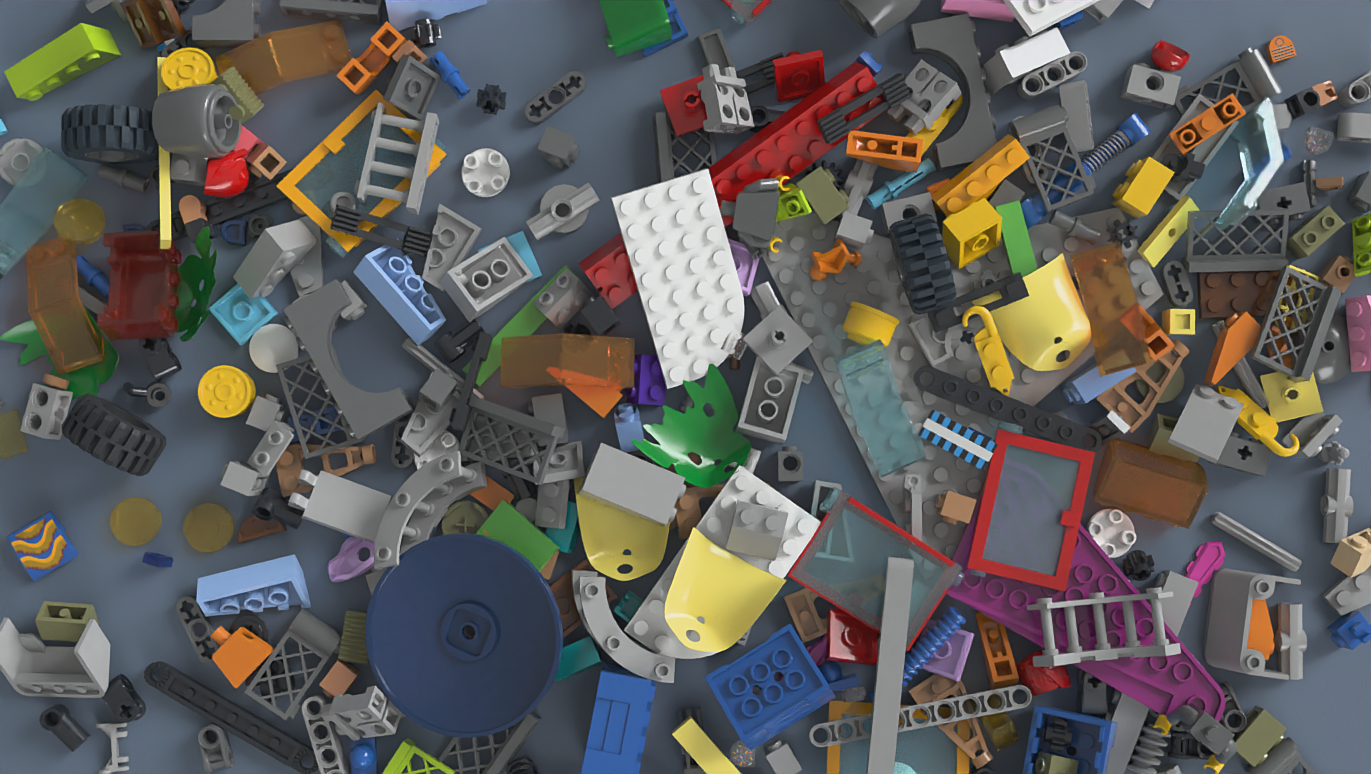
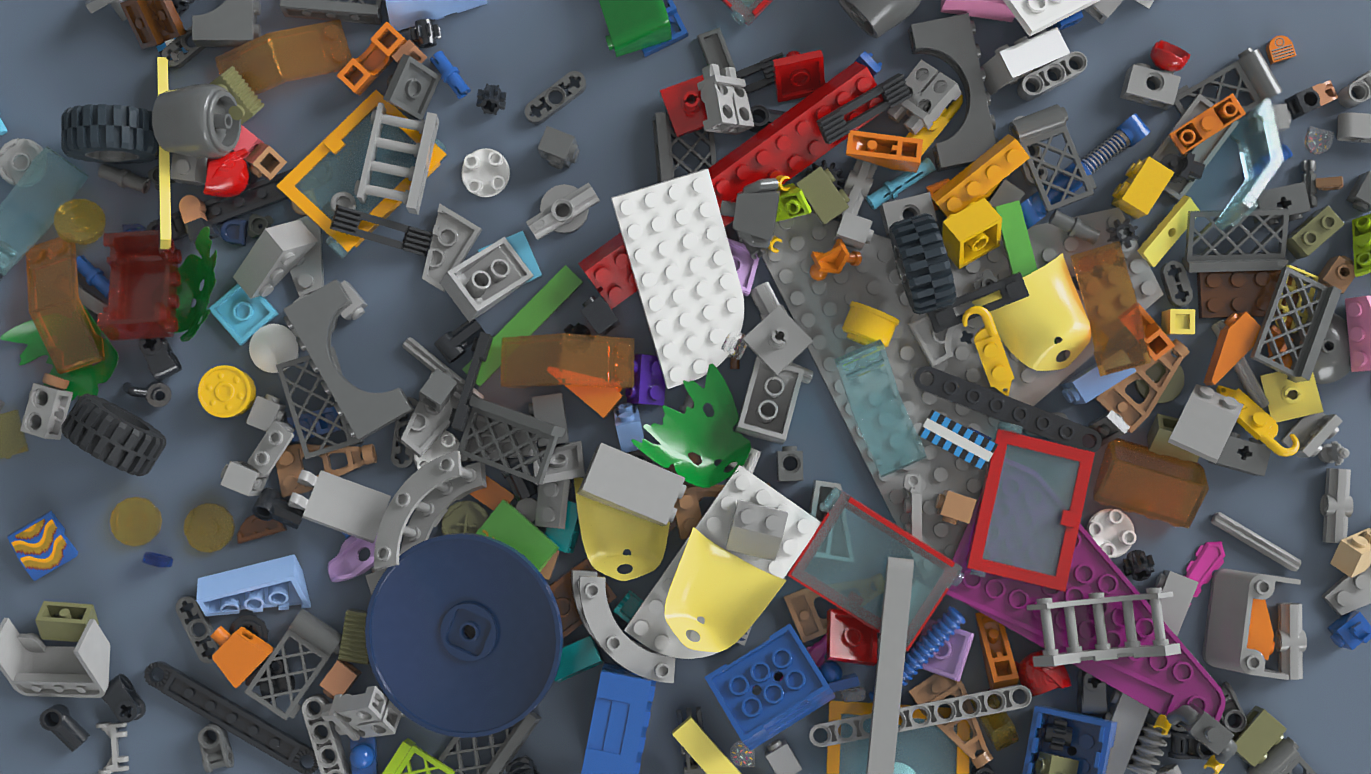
lime wedge [4,23,122,101] -> none
yellow wheel [161,48,218,90] -> none
light blue wedge [354,237,446,345] -> none
light grey bracket [533,269,594,330] -> none
light grey beam [1060,80,1094,154] -> none

